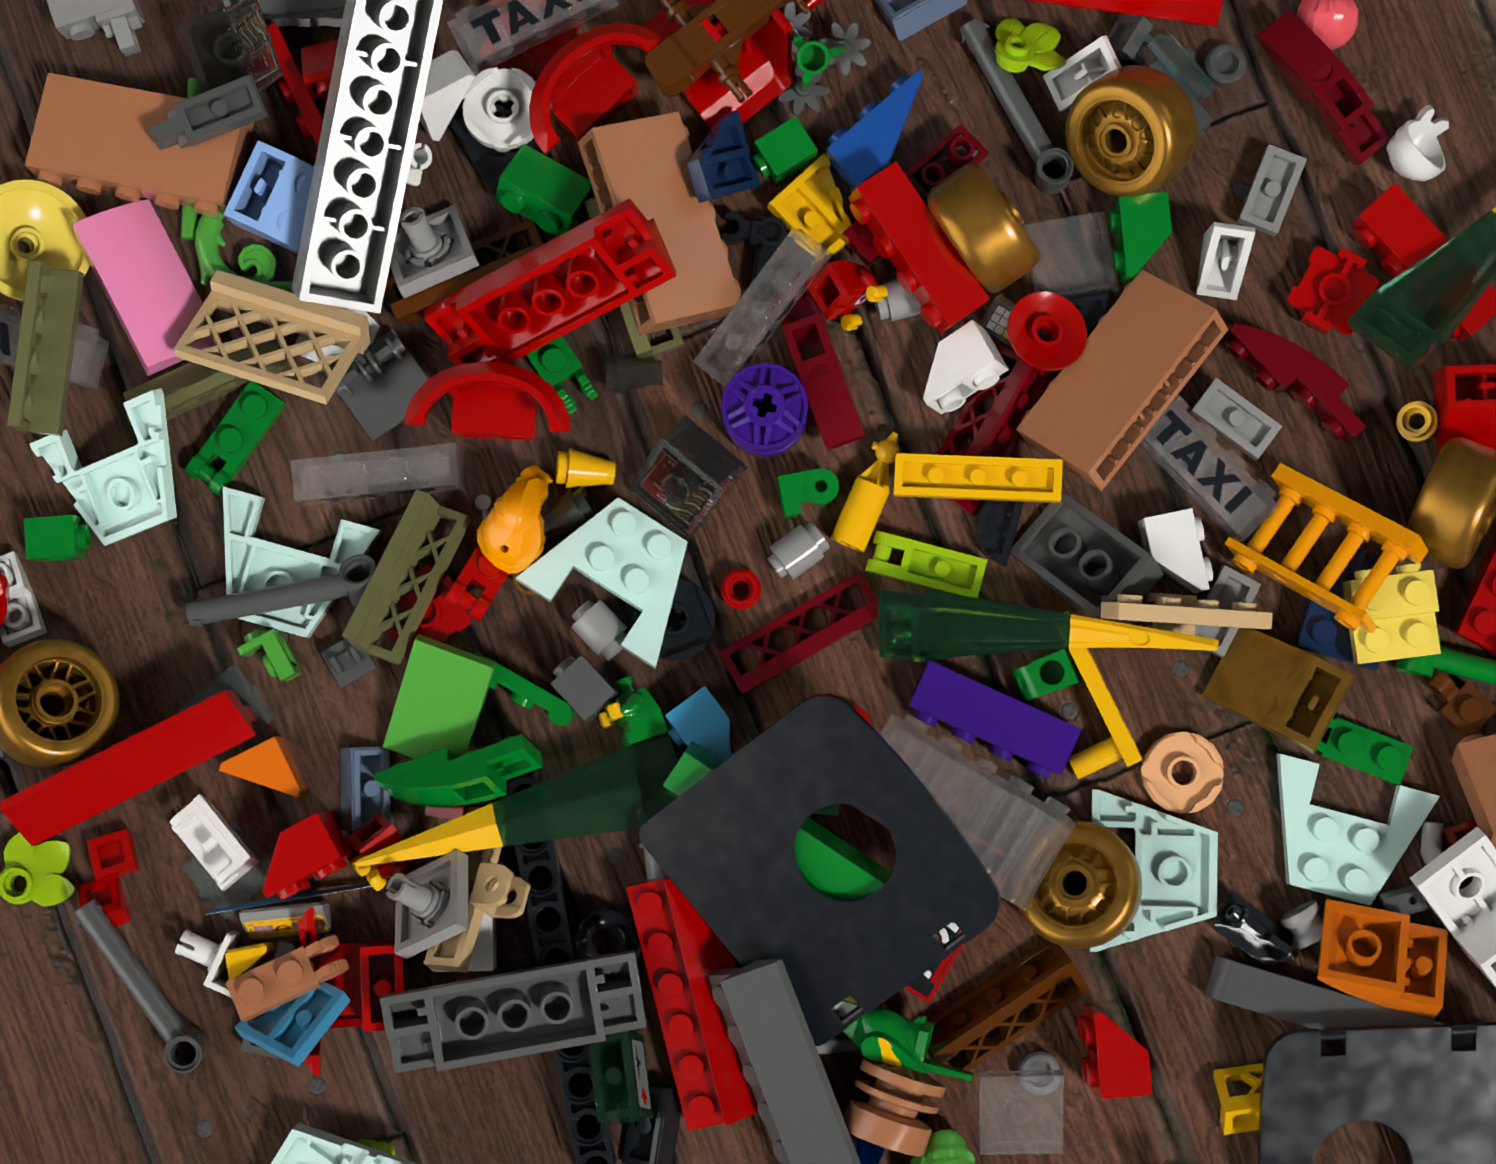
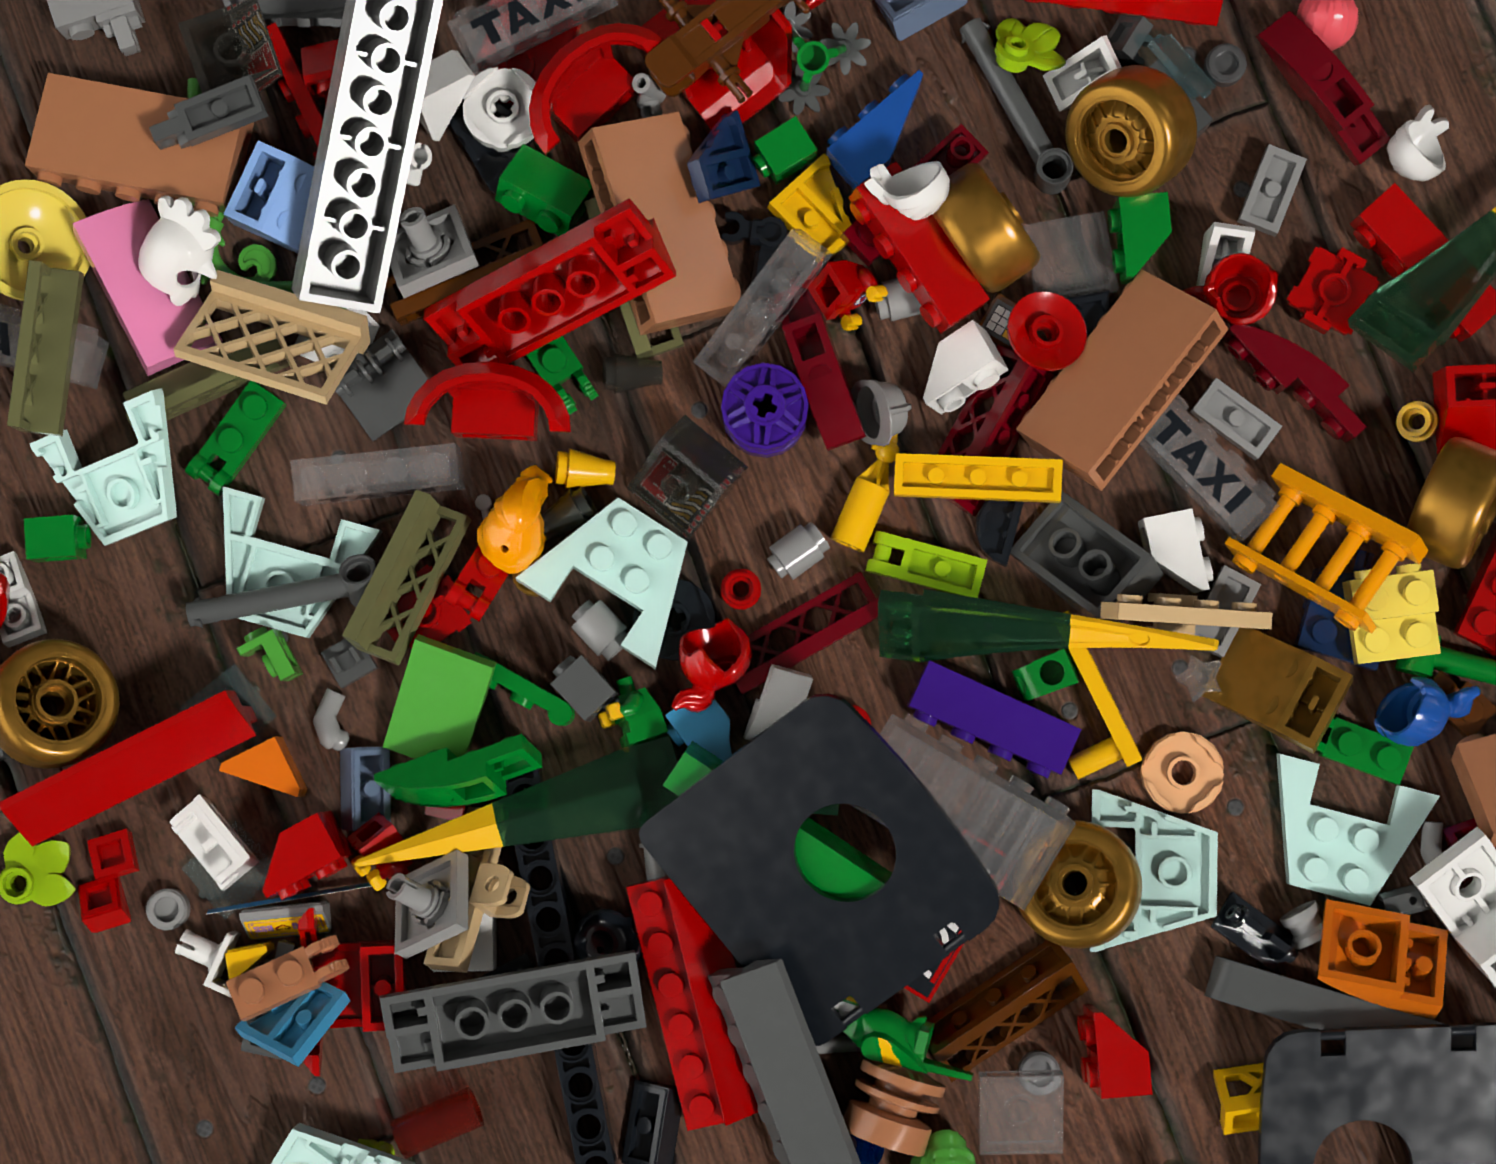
dark grey piece [73,899,209,1073] -> none
clear green brick [589,1030,653,1125] -> none
green leg [776,468,839,520] -> none
none -> white piece [138,195,221,306]
none -> light grey tile [146,888,191,930]
none -> light grey arm [313,688,349,751]
none -> clear red pin [390,1087,484,1159]
none -> light grey arm [632,73,666,118]
none -> red hair [671,618,752,713]
none -> white slope [743,664,813,741]
none -> light grey piece [851,380,912,446]
none -> white piece [864,161,950,220]
none -> clear piece [1175,654,1222,702]
none -> red hair [1182,253,1278,326]
none -> blue hair [1374,677,1481,746]

